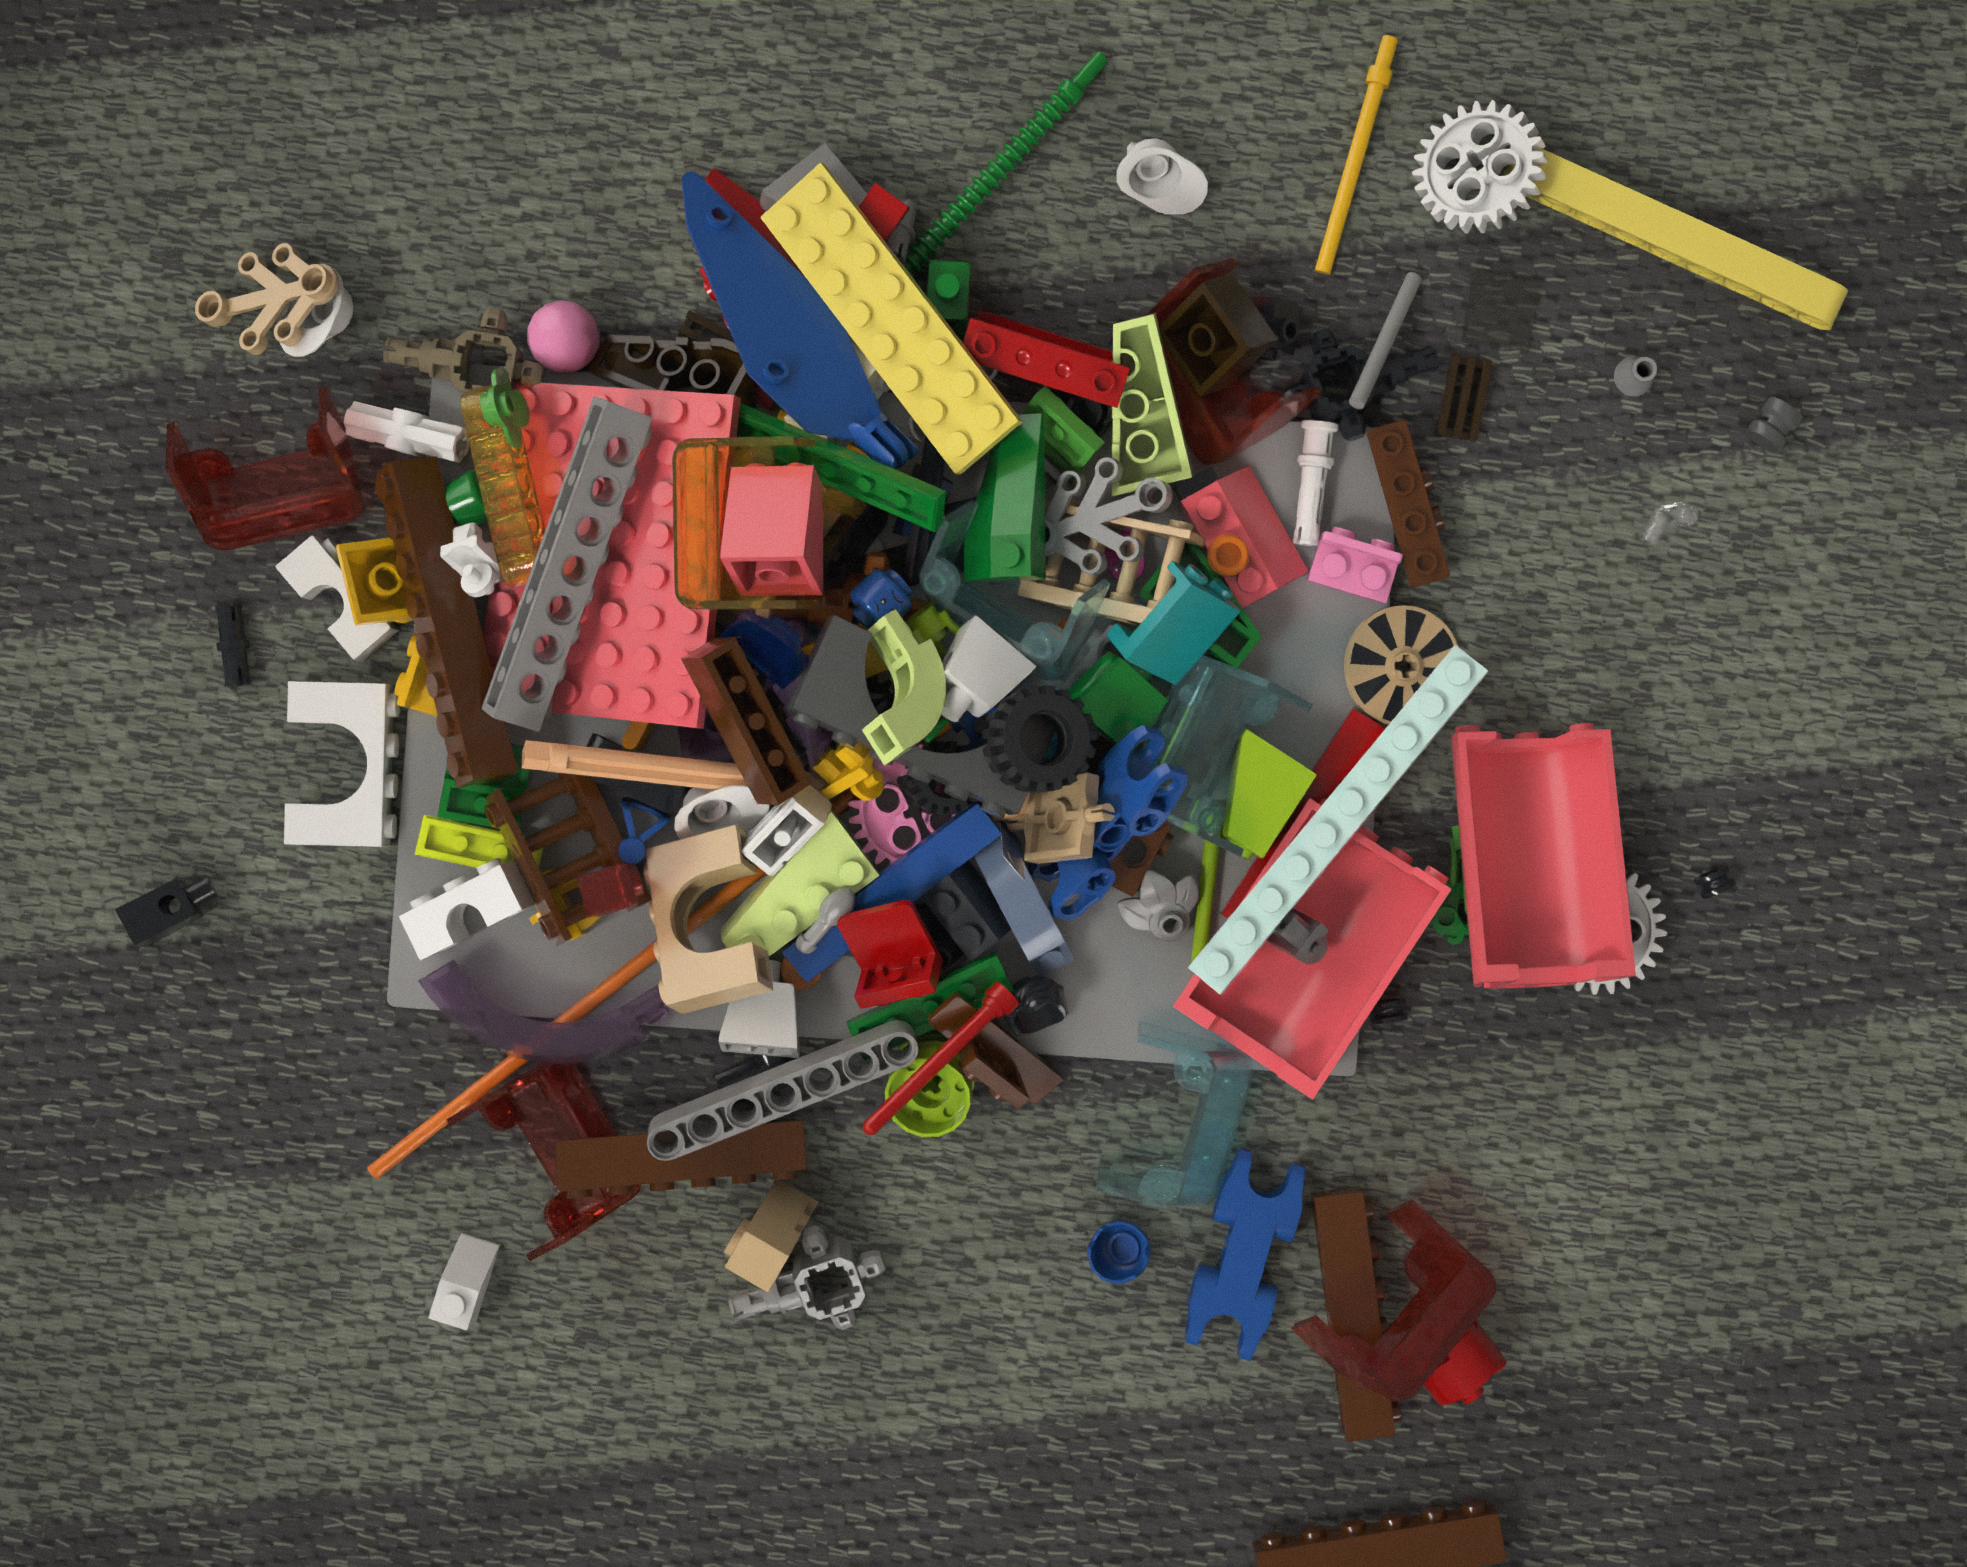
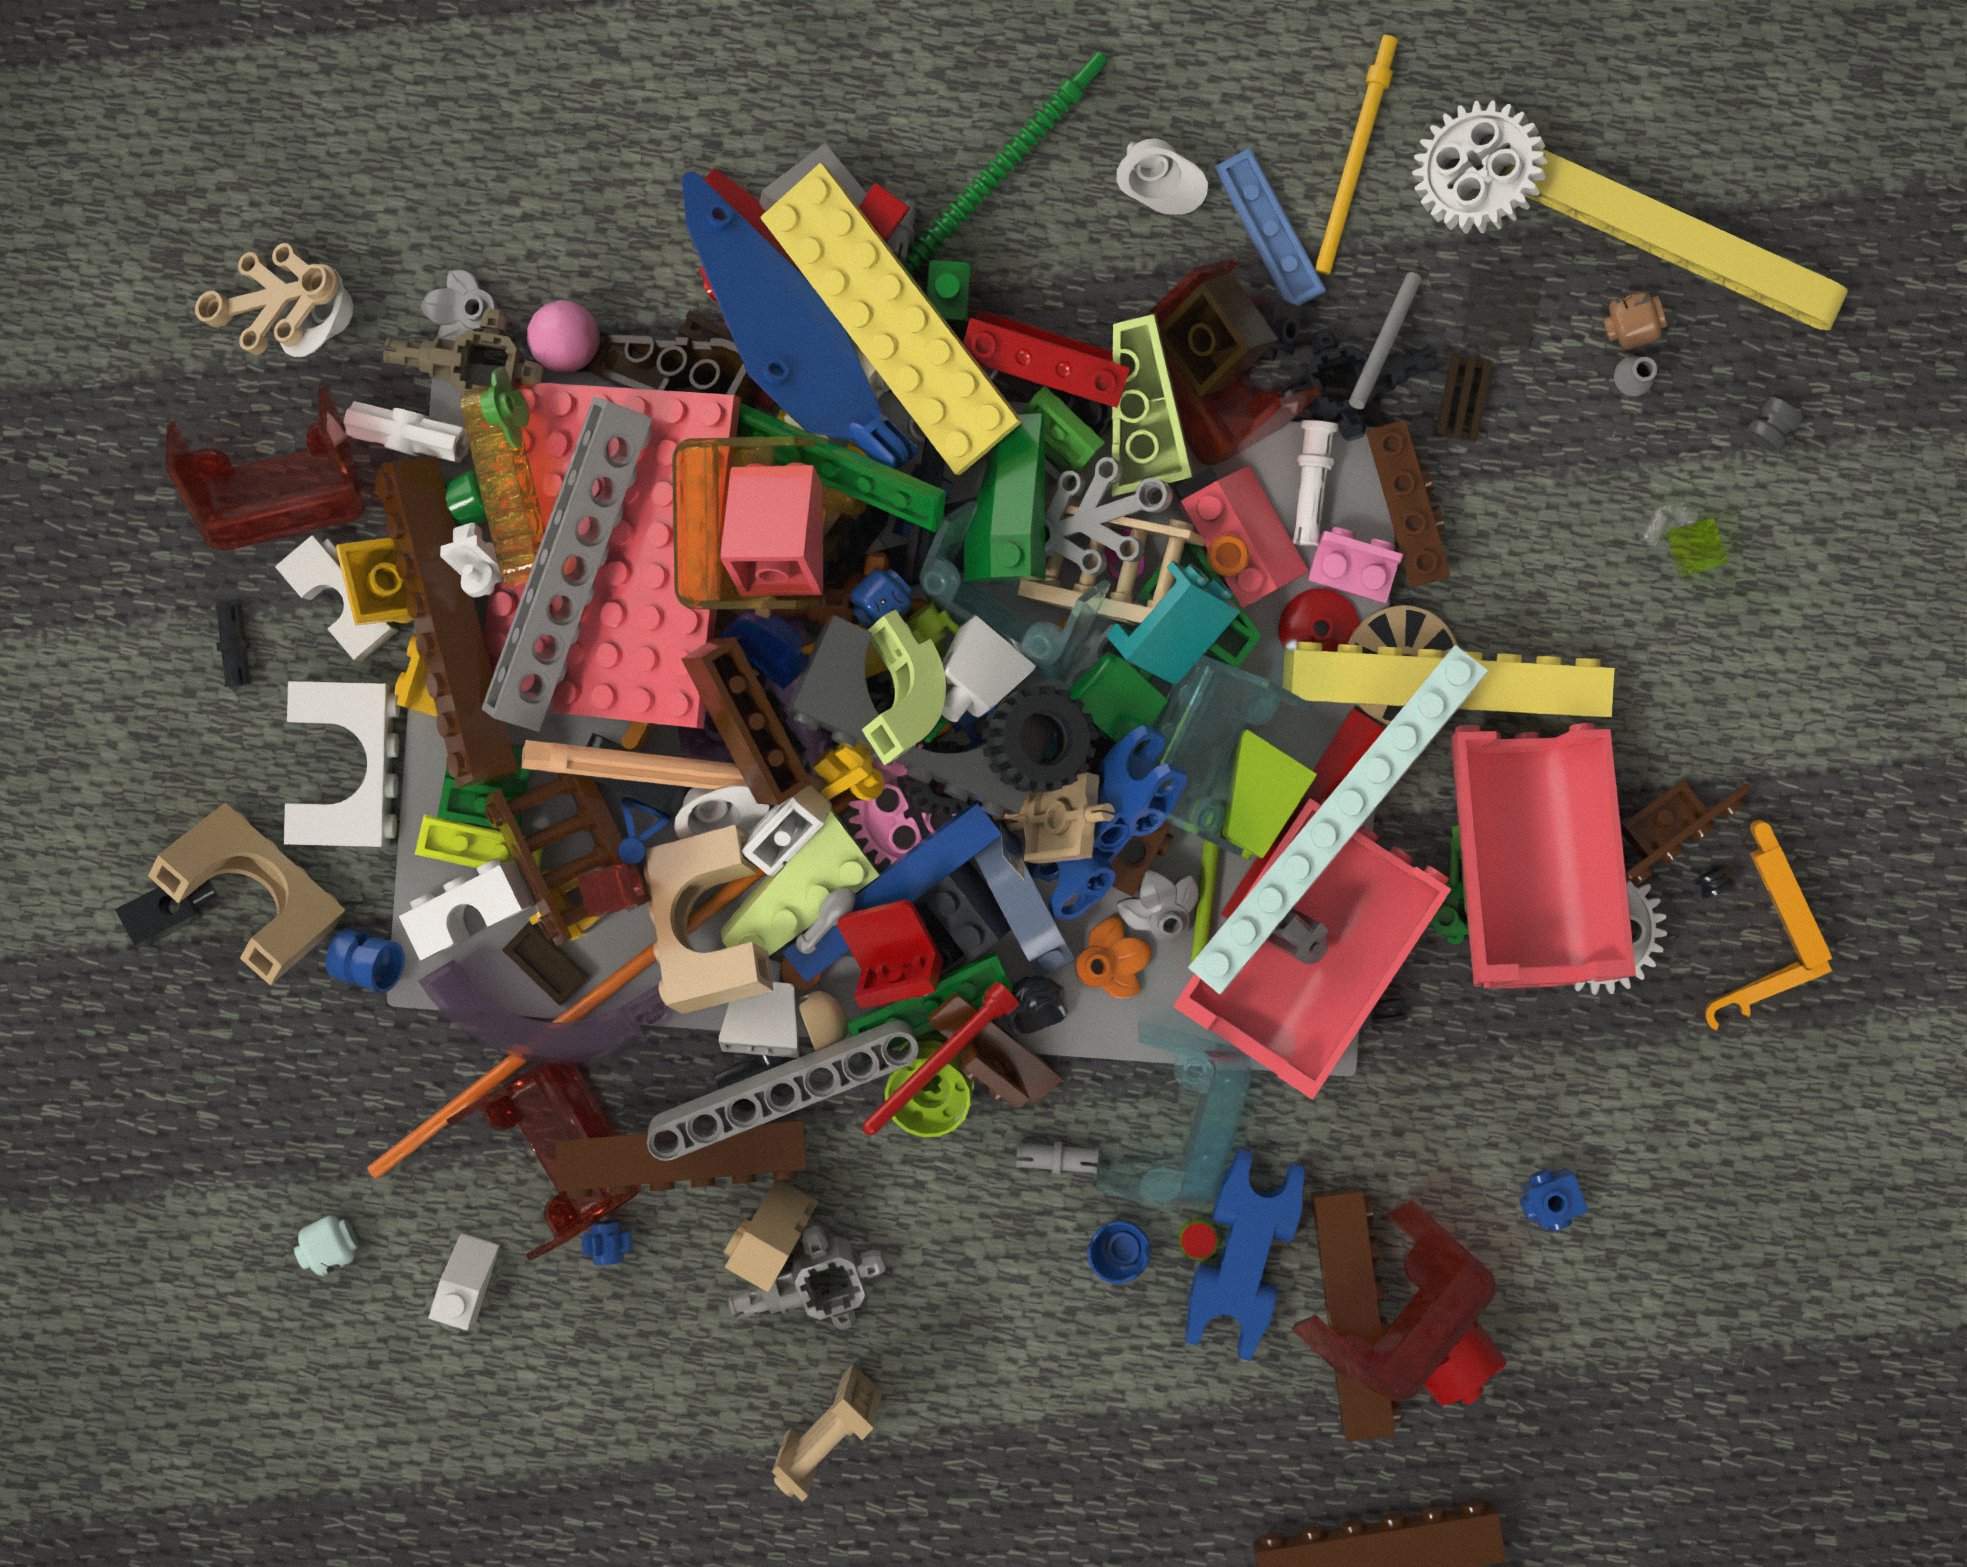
none -> tan arch [148,802,346,986]
none -> light aqua head [294,1215,359,1276]
none -> blue wheel [325,928,405,993]
none -> light grey plate [421,270,497,341]
none -> dark brown tile [502,921,590,1006]
none -> blue gear [581,1219,633,1265]
none -> tan fence [772,1364,882,1502]
none -> tan hair [799,991,848,1051]
none -> light grey pin [1016,1141,1099,1174]
none -> orange plate [1075,917,1153,999]
none -> red tile [1178,1218,1219,1261]
none -> medium blue tile [1214,147,1326,306]
none -> red dish [1278,589,1360,652]
none -> light yellow brick [1282,642,1615,717]
none -> blue brick [1519,1168,1589,1231]
none -> medium nougat head [1603,290,1667,350]
none -> reddish brown bracket [1621,779,1752,887]
none -> clear neon green panel [1666,516,1728,578]
none -> light orange hinge [1705,819,1833,1031]

